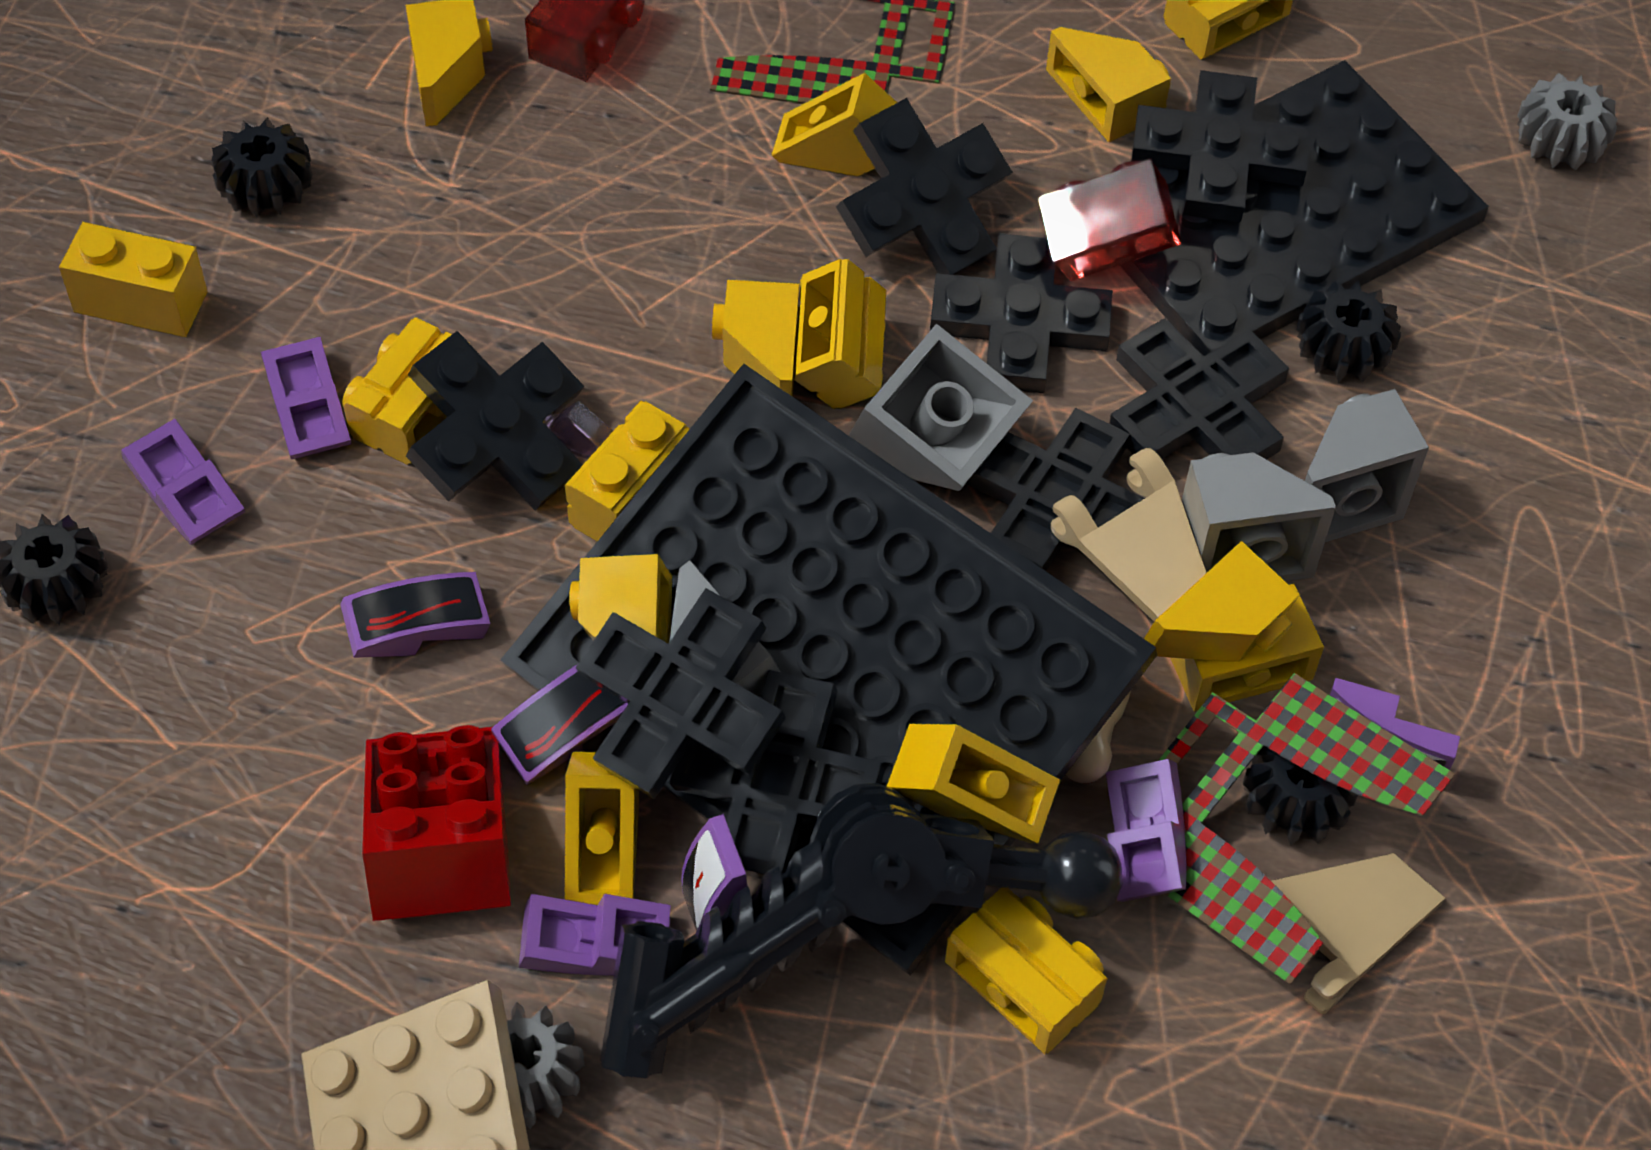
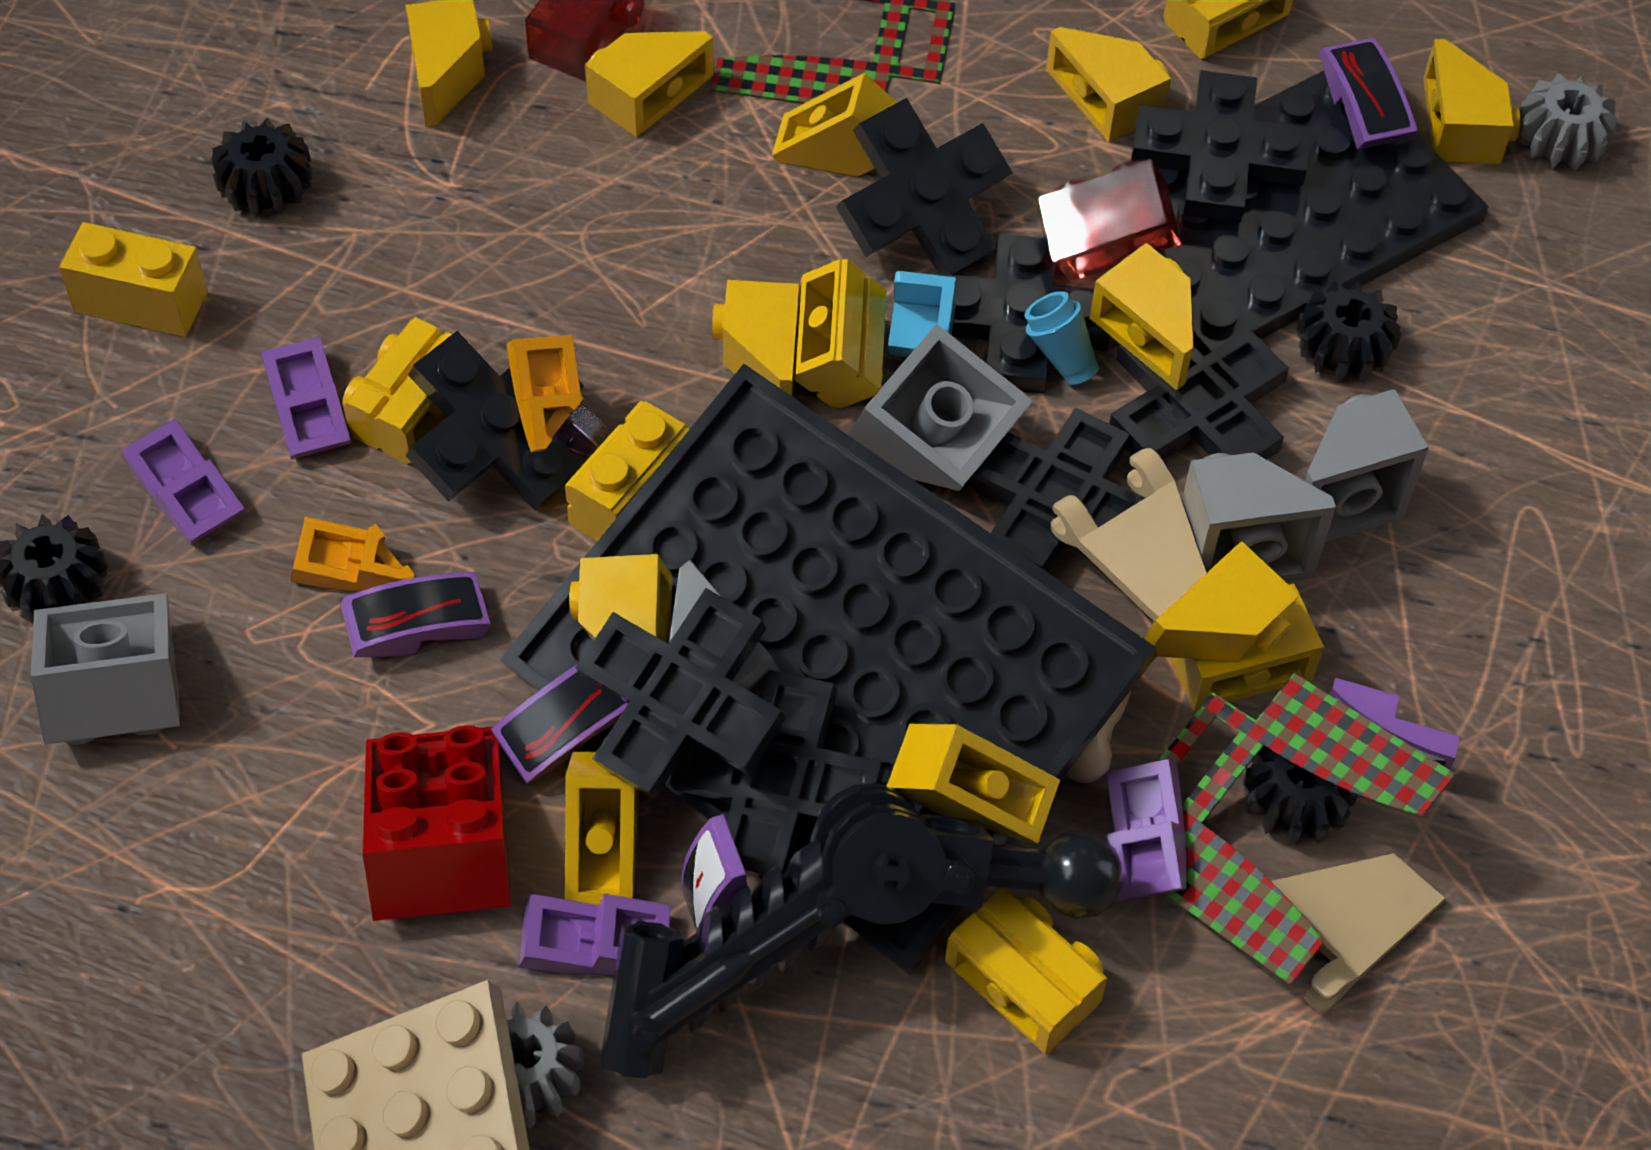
none -> light grey slope [30,593,180,745]
none -> light orange slope [290,516,414,592]
none -> light orange slope [506,335,584,453]
none -> yellow slope [585,31,714,138]
none -> medium azure panel [888,271,956,357]
none -> medium azure cone [1024,291,1099,385]
none -> yellow slope [1090,243,1193,391]
none -> slope [1319,38,1418,150]
none -> yellow slope [1423,39,1520,164]

